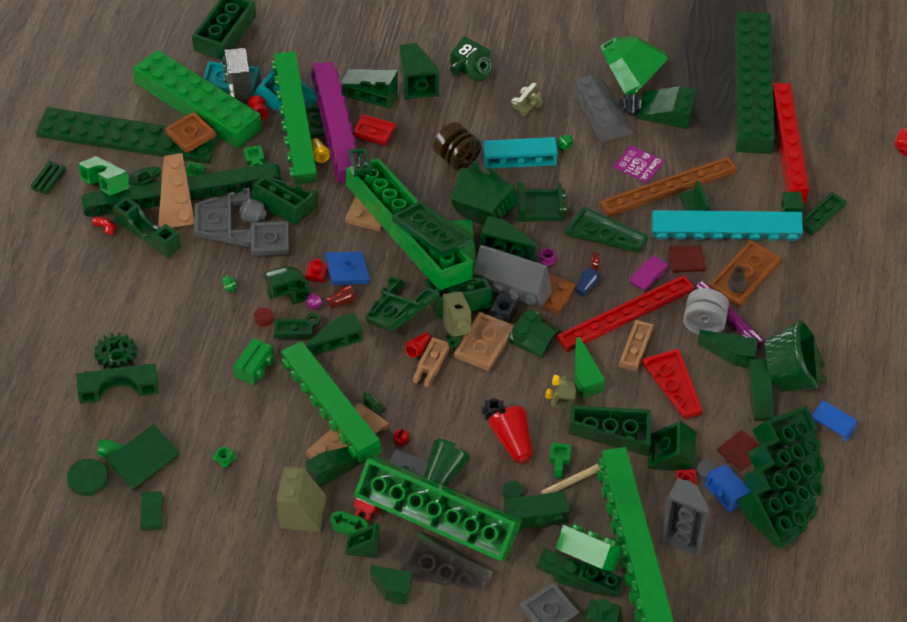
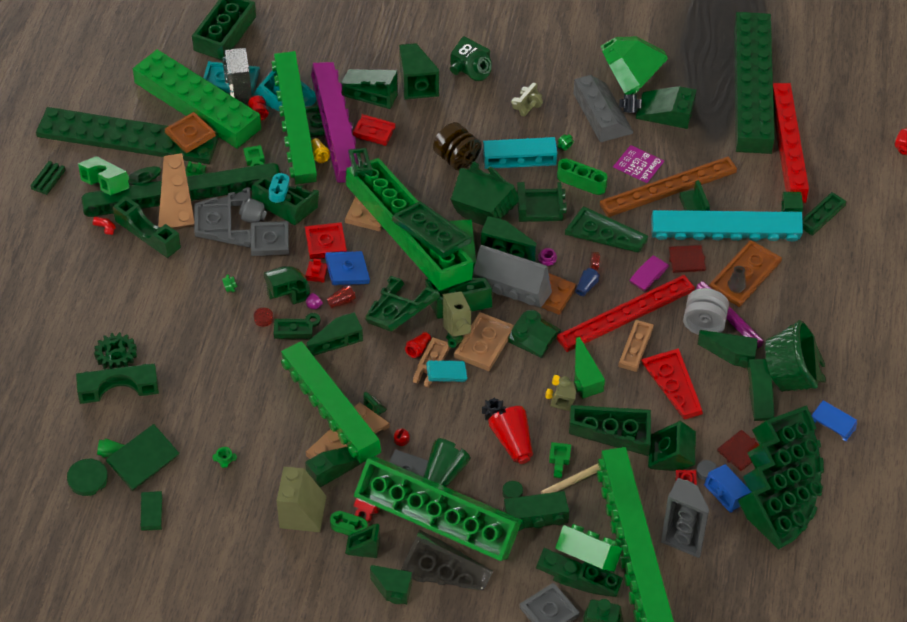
green brick [233,338,275,385] -> none
black brick [491,292,518,324] -> none
none -> teal beam [269,173,289,203]
none -> red plate [305,222,347,259]
none -> teal tile [426,360,467,382]
none -> green beam [557,158,608,195]

